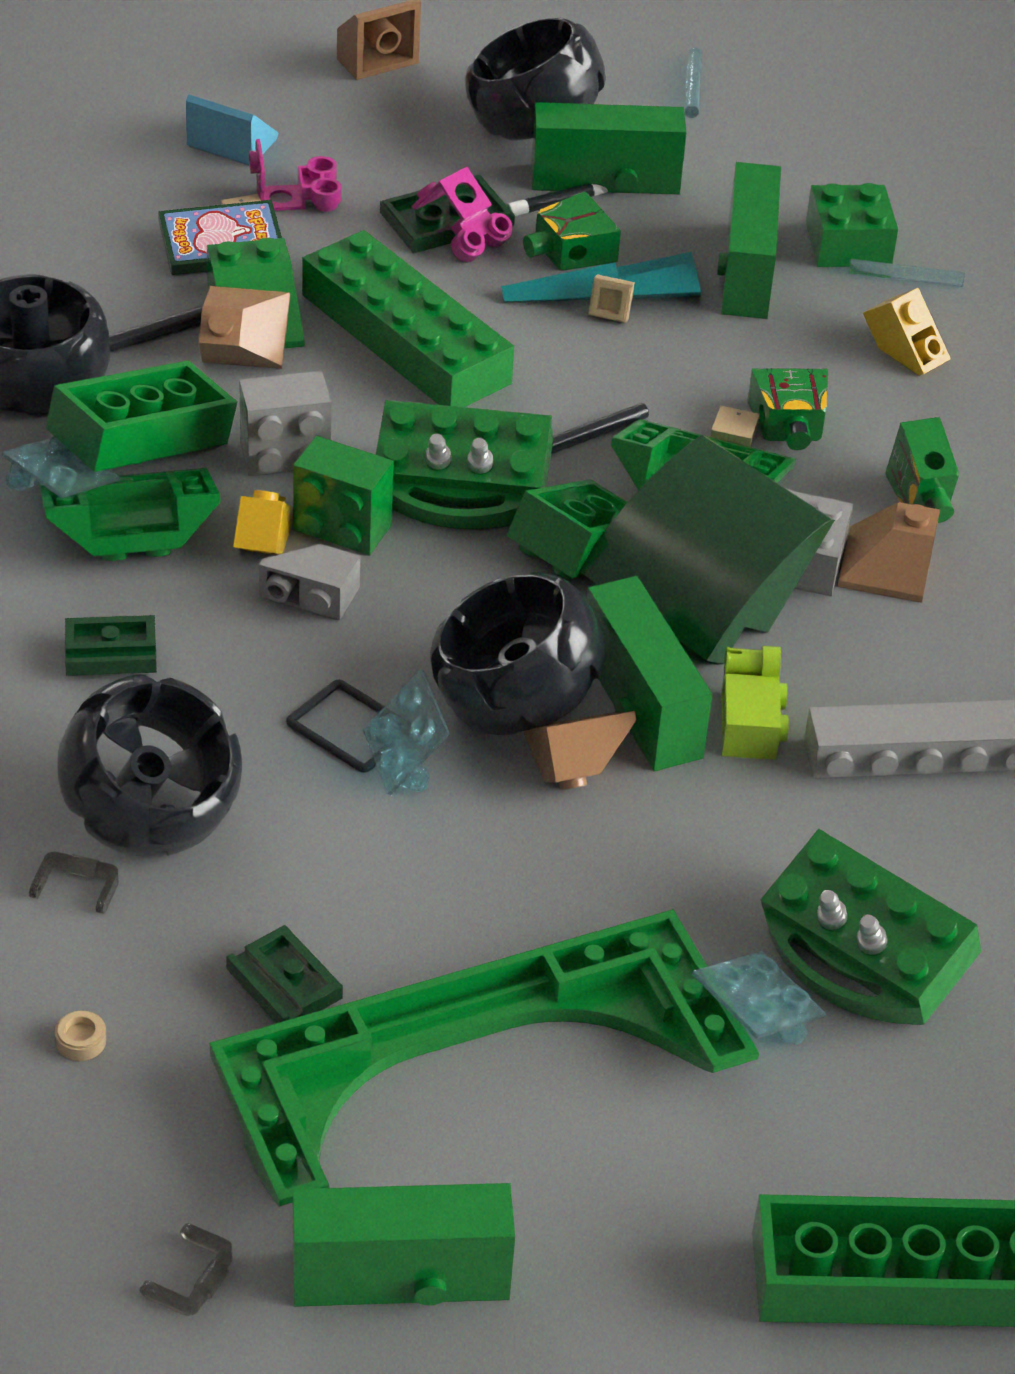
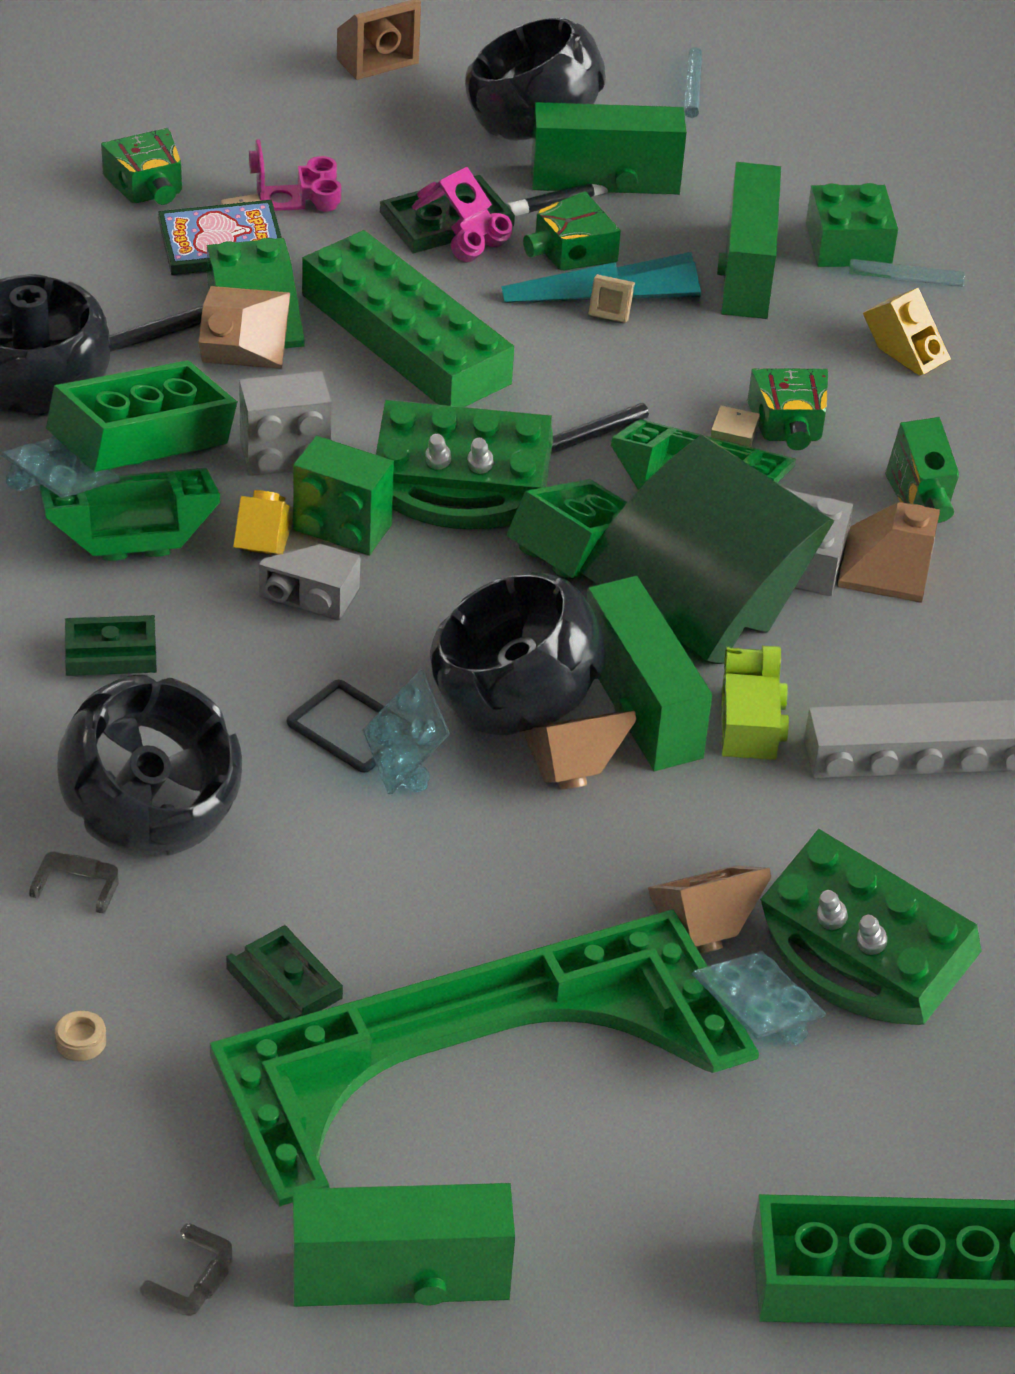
medium azure slope [186,94,279,165] -> none
none -> green torso [101,128,182,205]
none -> medium nougat slope [648,865,771,953]

